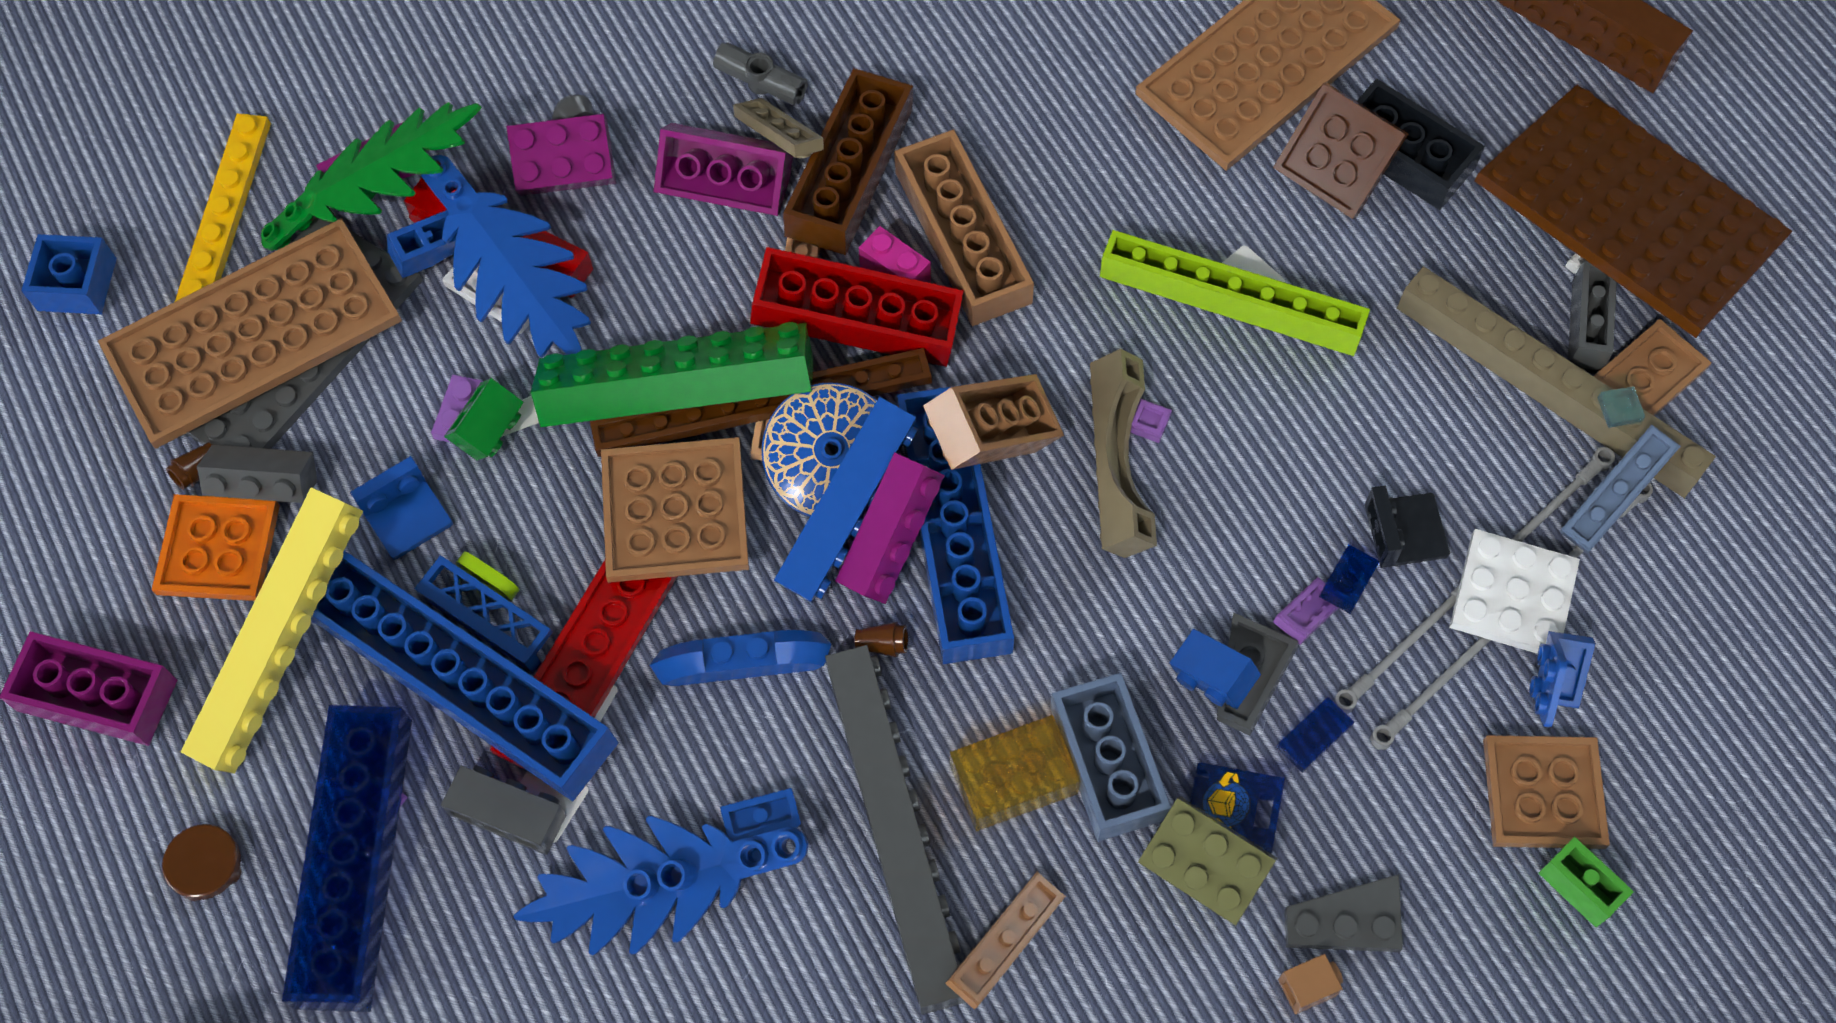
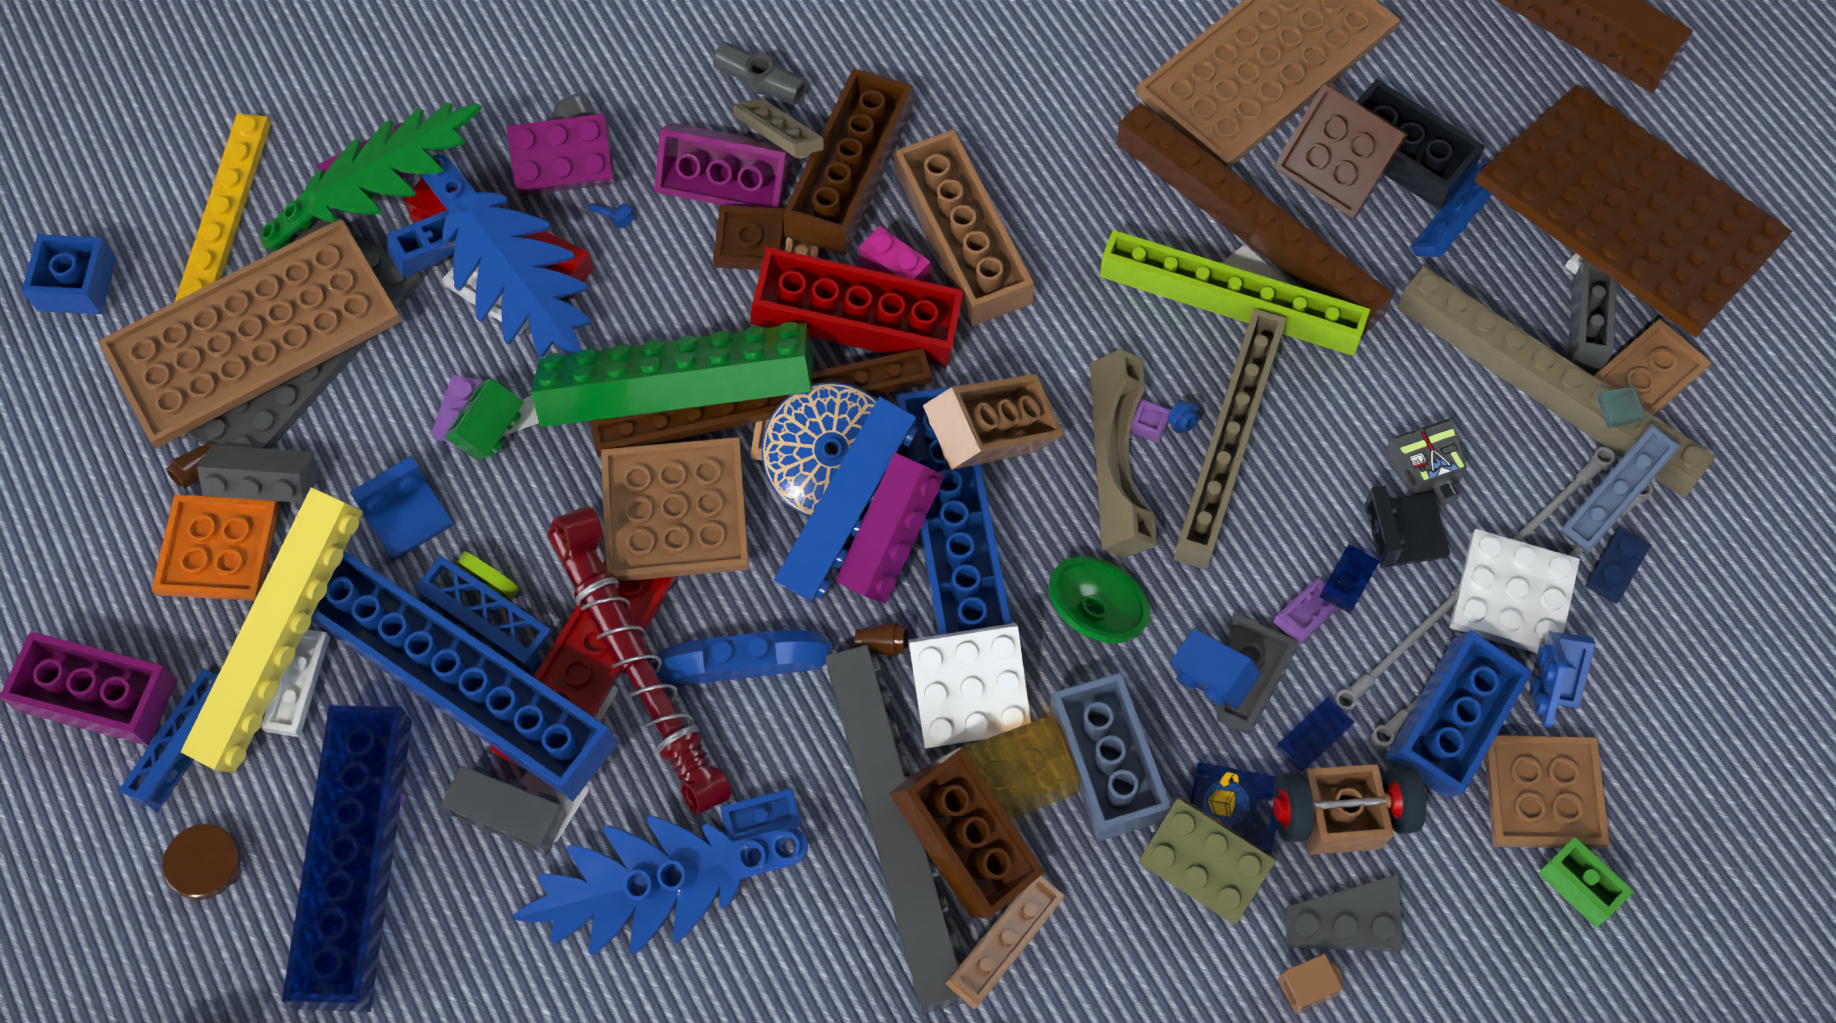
none -> blue fence [118,668,220,813]
none -> white plate [261,630,330,737]
none -> dark red piece [547,505,731,815]
none -> blue hand [589,203,635,229]
none -> reddish brown plate [713,205,785,270]
none -> reddish brown slope [889,747,1044,918]
none -> white plate [908,623,1032,748]
none -> green dish [1048,556,1150,643]
none -> reddish brown brick [1116,102,1394,334]
none -> blue plate [1168,400,1199,433]
none -> dark tan brick [1173,308,1286,570]
none -> brick [1273,764,1426,855]
none -> torso [1385,418,1467,505]
none -> blue brick [1385,630,1532,799]
none -> blue plate [1410,161,1492,257]
none -> dark blue plate [1585,527,1652,604]

